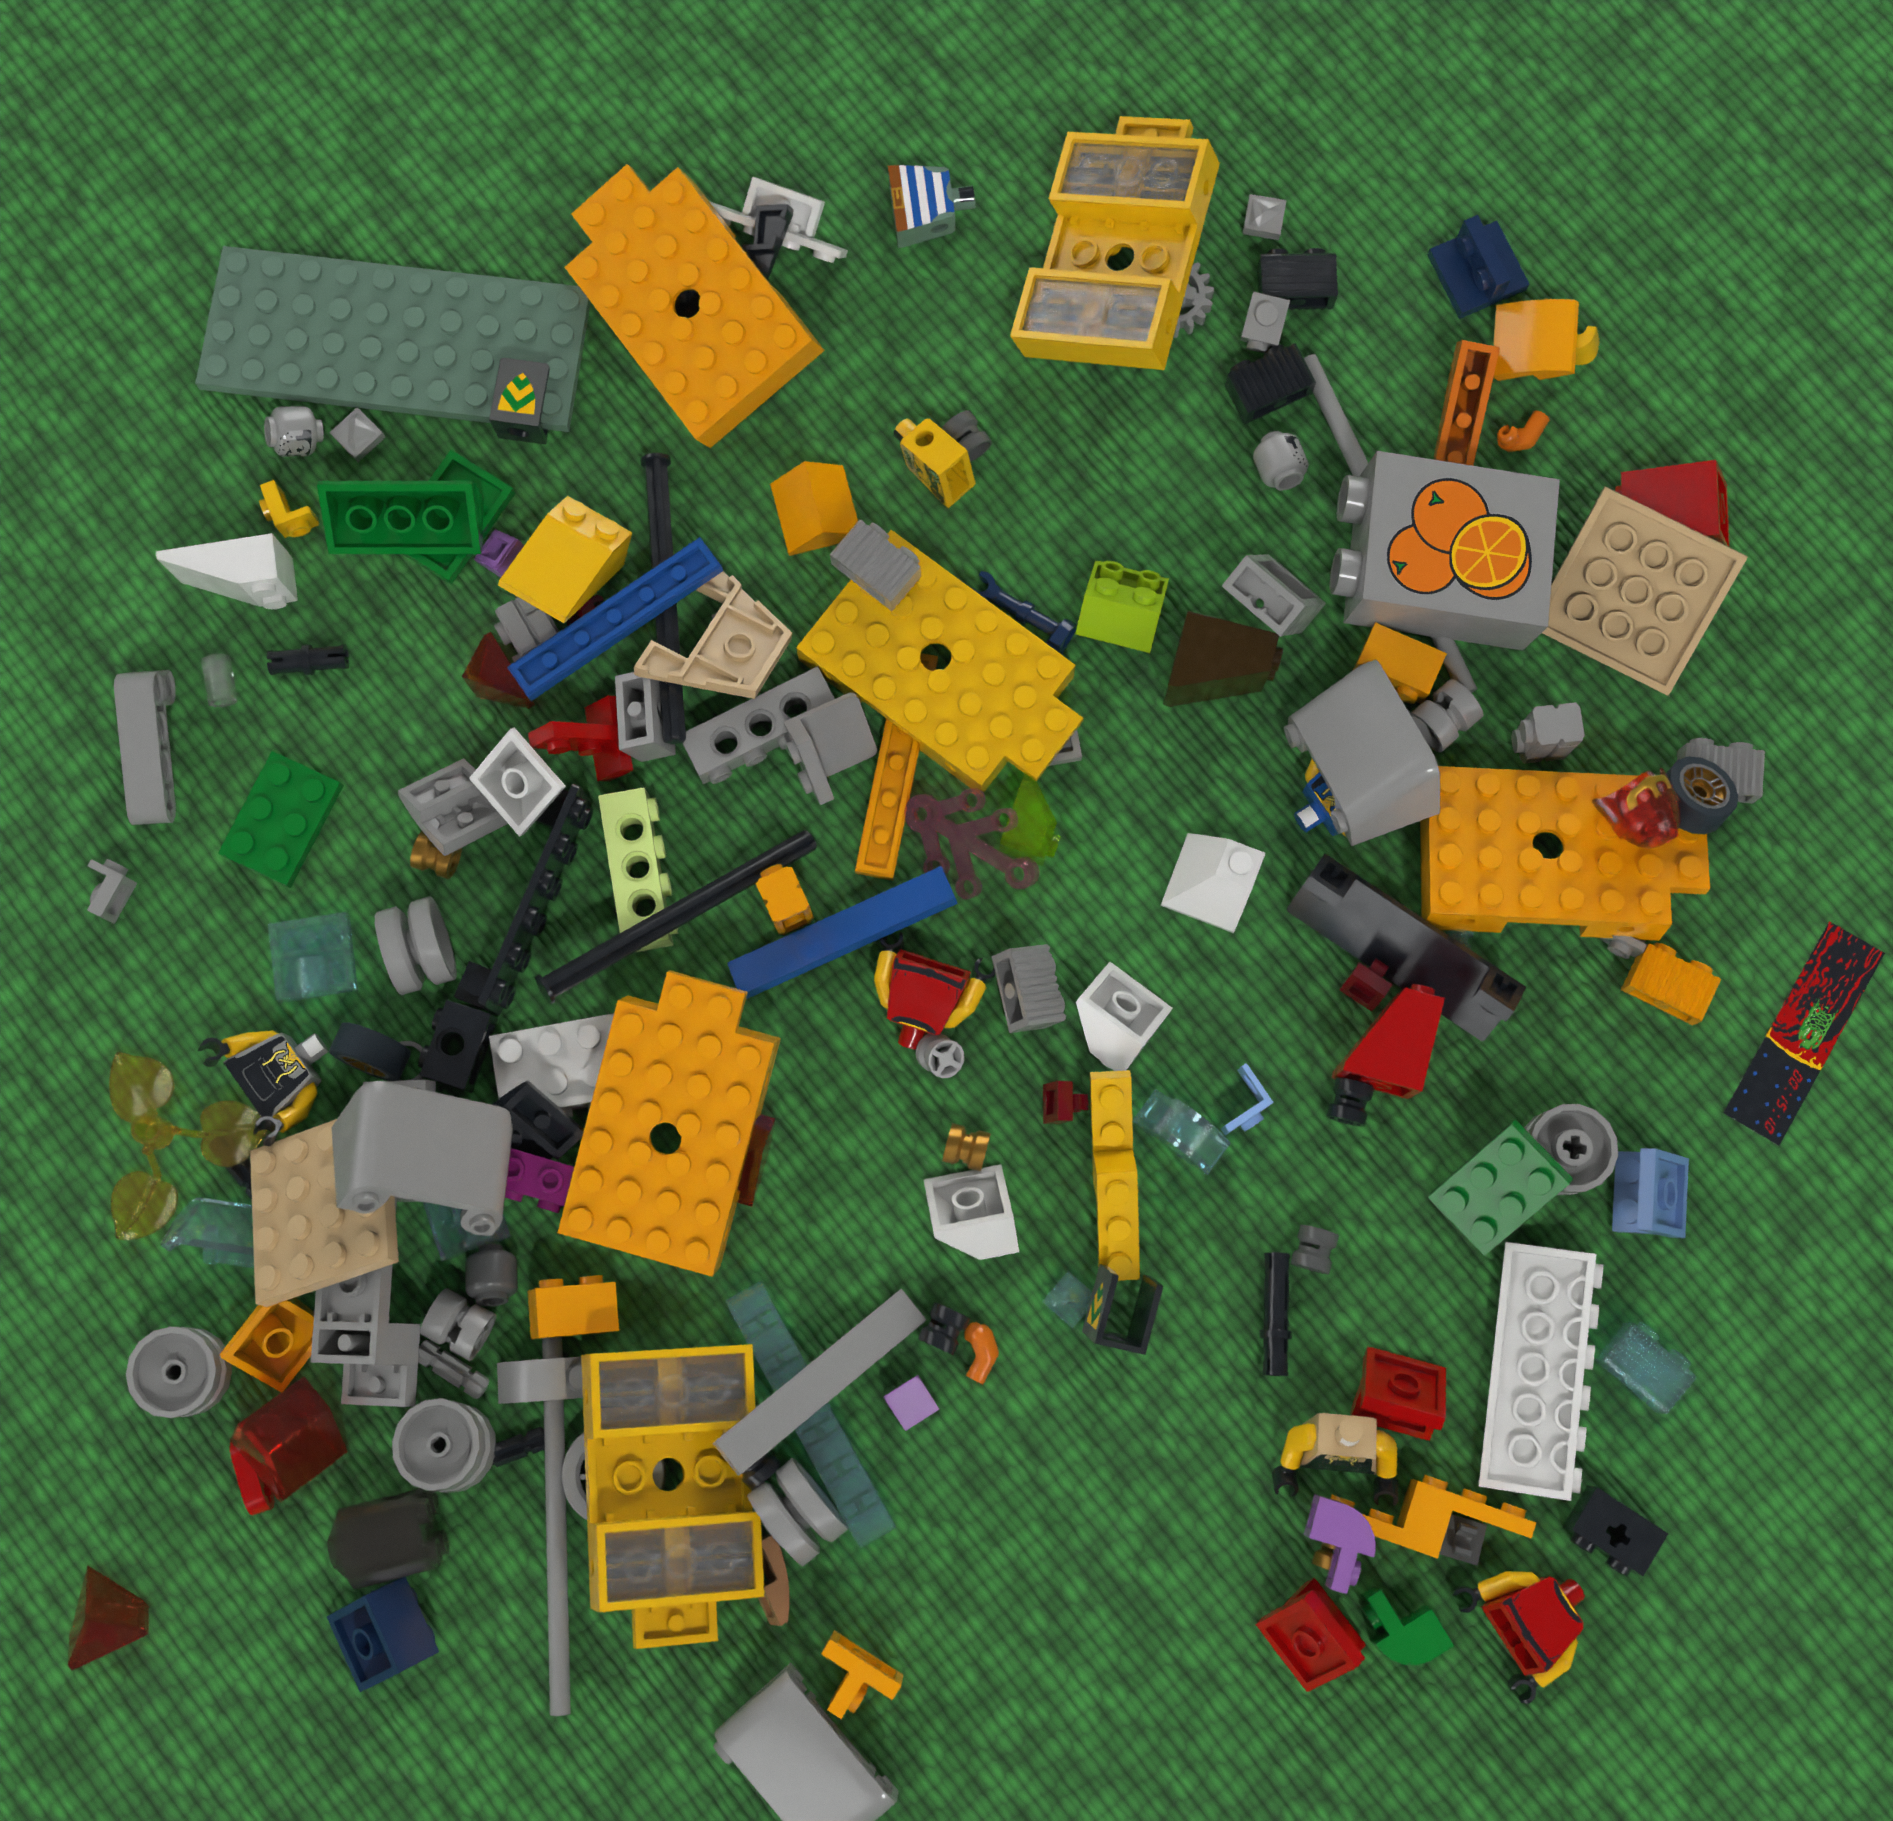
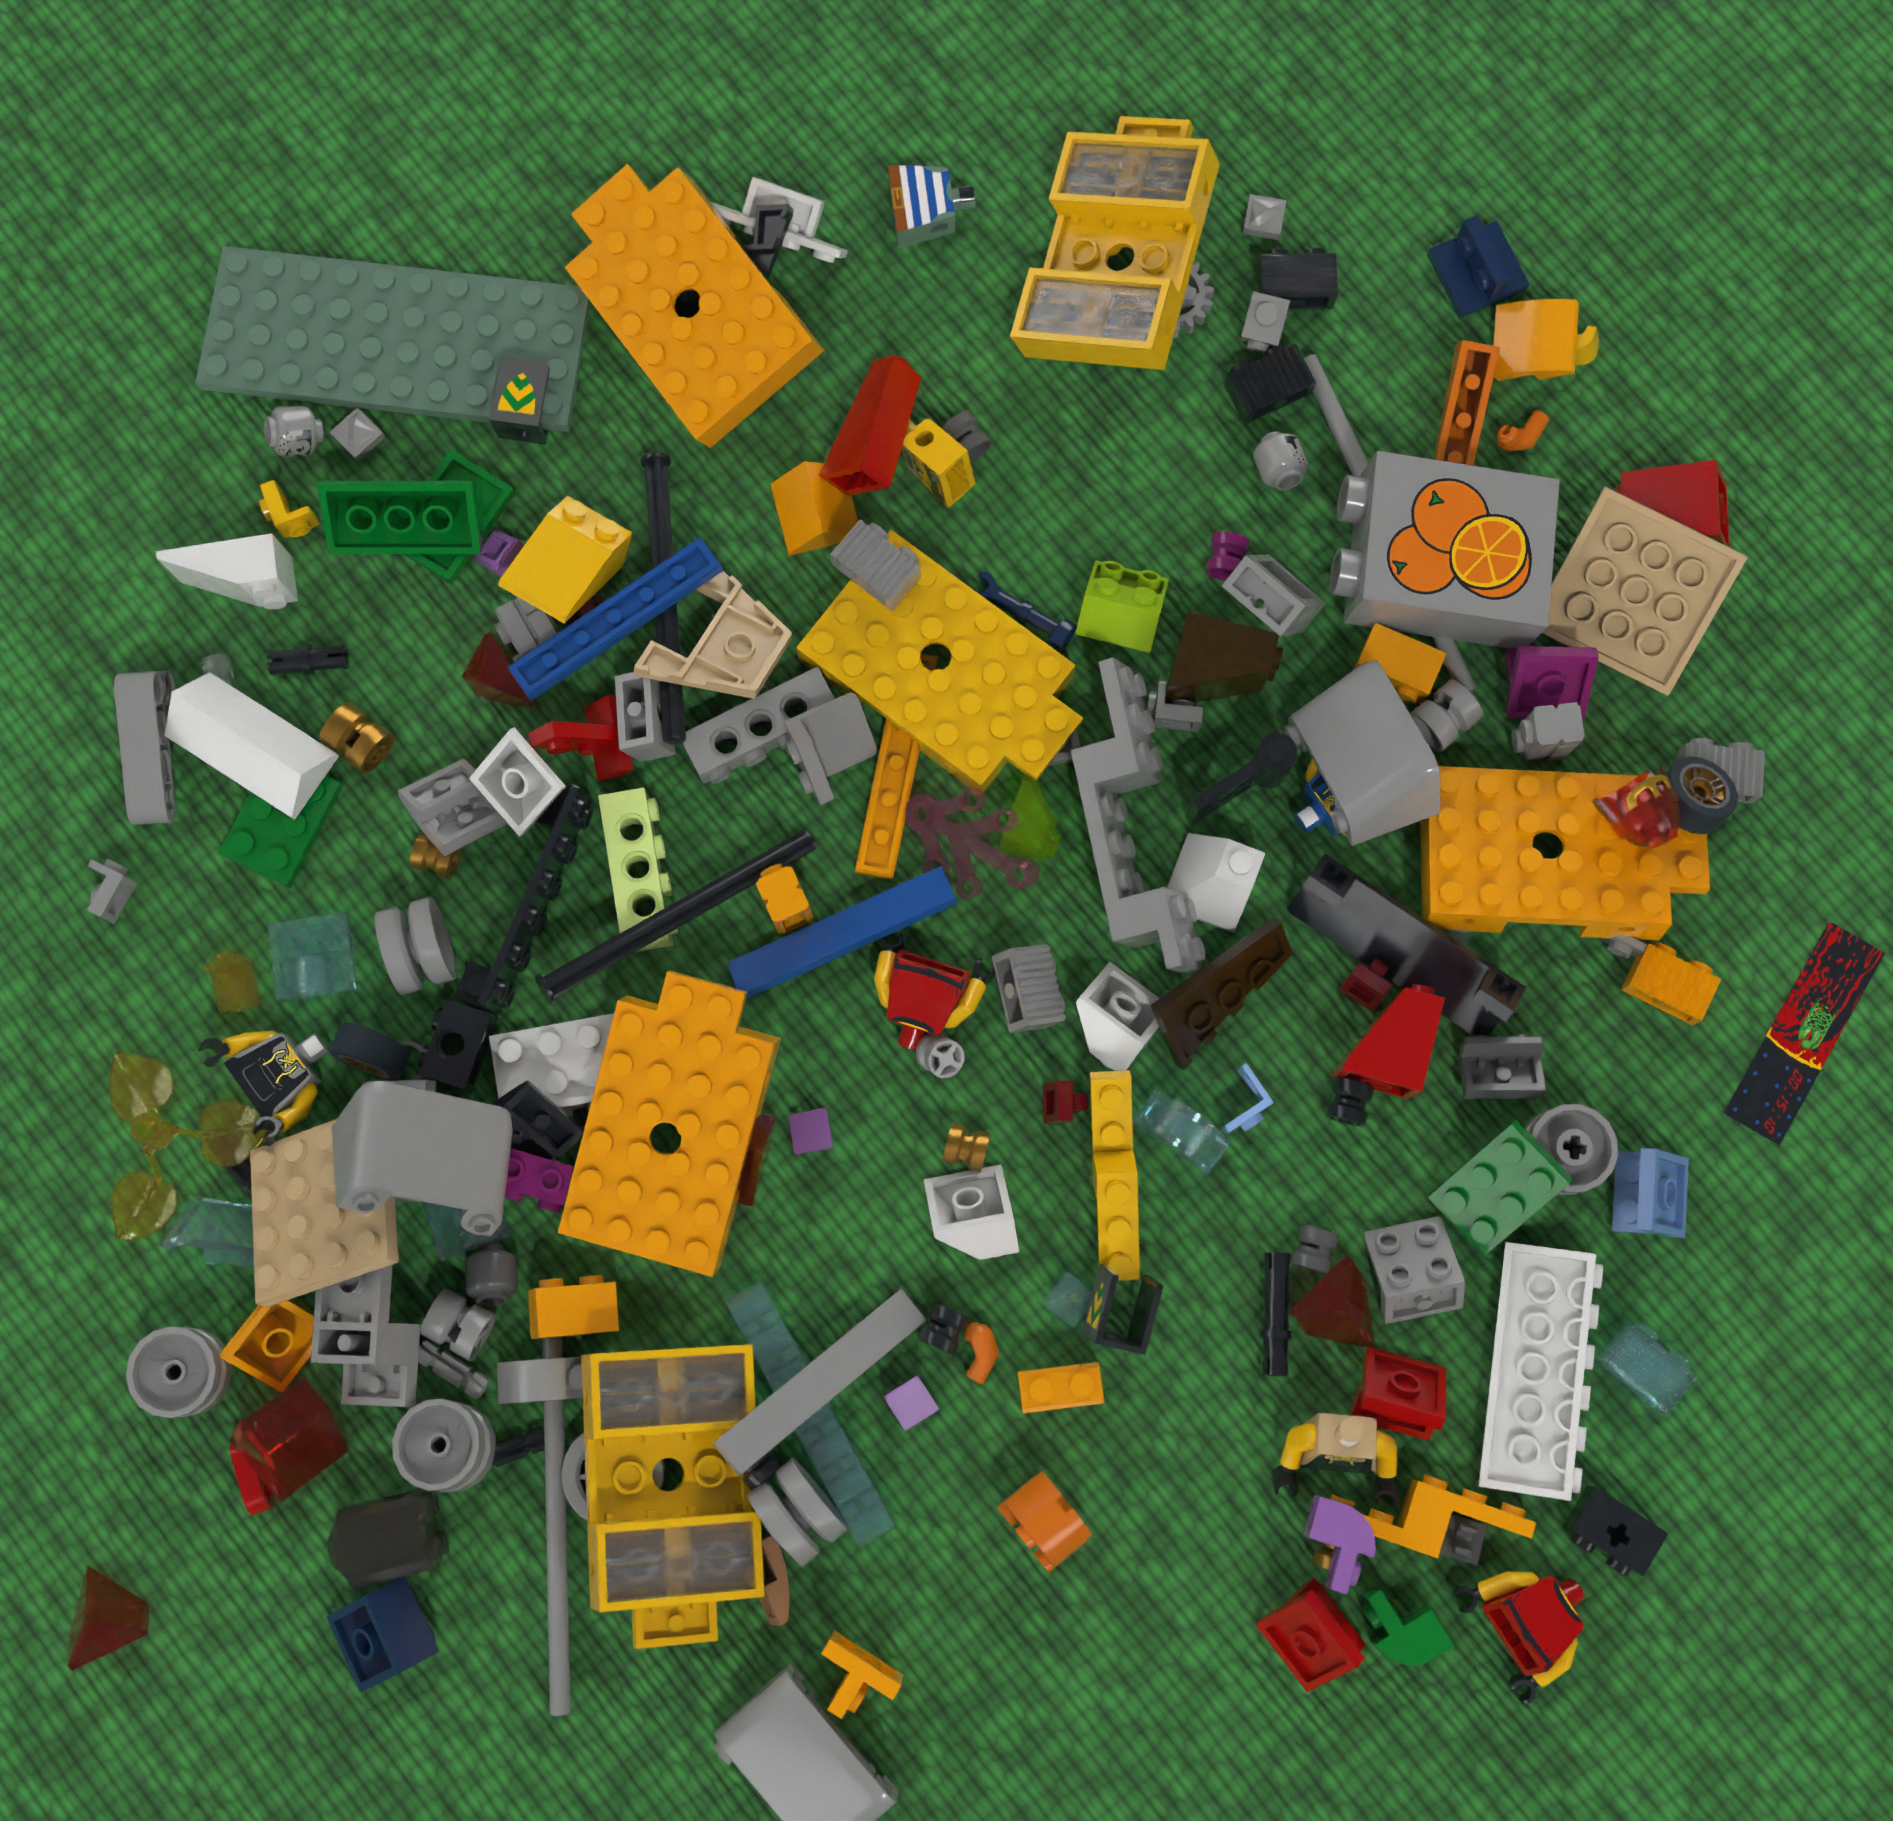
none -> white slope [164,672,339,820]
none -> clear yellow bracket [203,951,262,1015]
none -> pearl gold wheel [319,702,395,774]
none -> medium lavender slope [788,1107,834,1155]
none -> red slope [819,355,922,496]
none -> orange brick [997,1471,1092,1573]
none -> light orange brick [1017,1362,1104,1413]
none -> light grey bracket [1071,657,1205,974]
none -> light grey bracket [1147,681,1203,732]
none -> dark brown wing [1150,918,1293,1070]
none -> black piece [1185,733,1297,826]
none -> magenta wheel [1206,532,1250,581]
none -> clear red slope [1289,1256,1376,1348]
none -> light grey bracket [1364,1217,1465,1324]
none -> dark grey bracket [1458,1034,1546,1099]
none -> magenta bracket [1504,646,1599,719]

